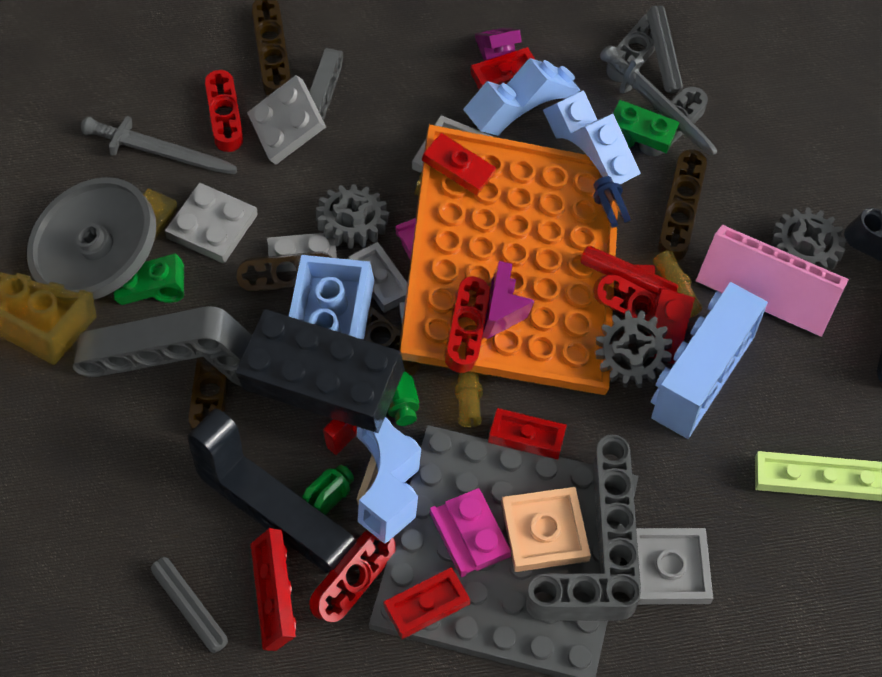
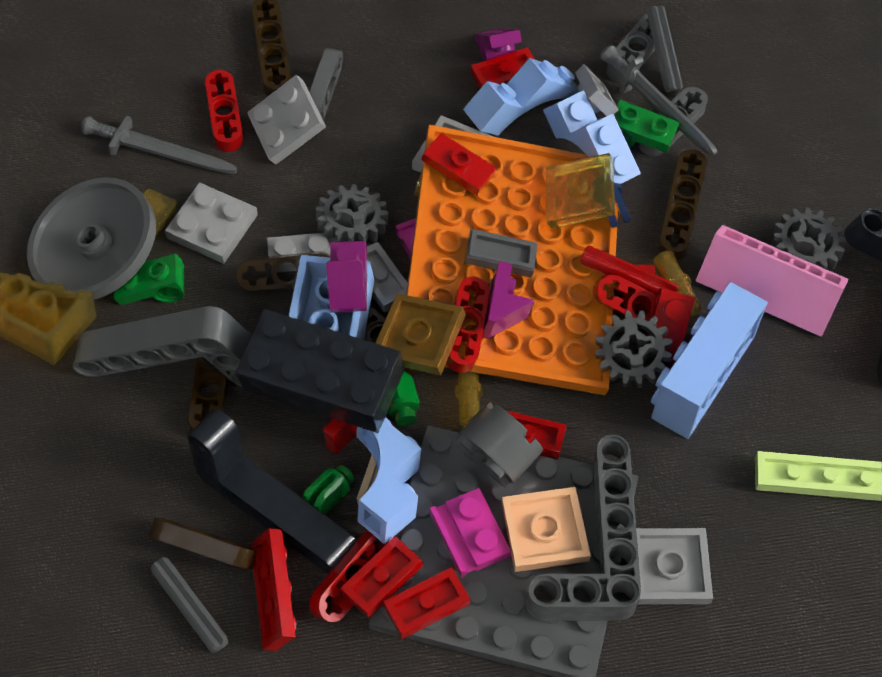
none -> dark brown beam [149,517,257,569]
none -> magenta slope [326,241,367,313]
none -> red plate [340,536,423,619]
none -> pearl gold plate [376,293,466,376]
none -> dark grey brick [456,401,543,488]
none -> dark grey tile [464,229,537,277]
none -> clear yellow plate [546,153,615,228]
none -> light grey plate [575,64,619,116]

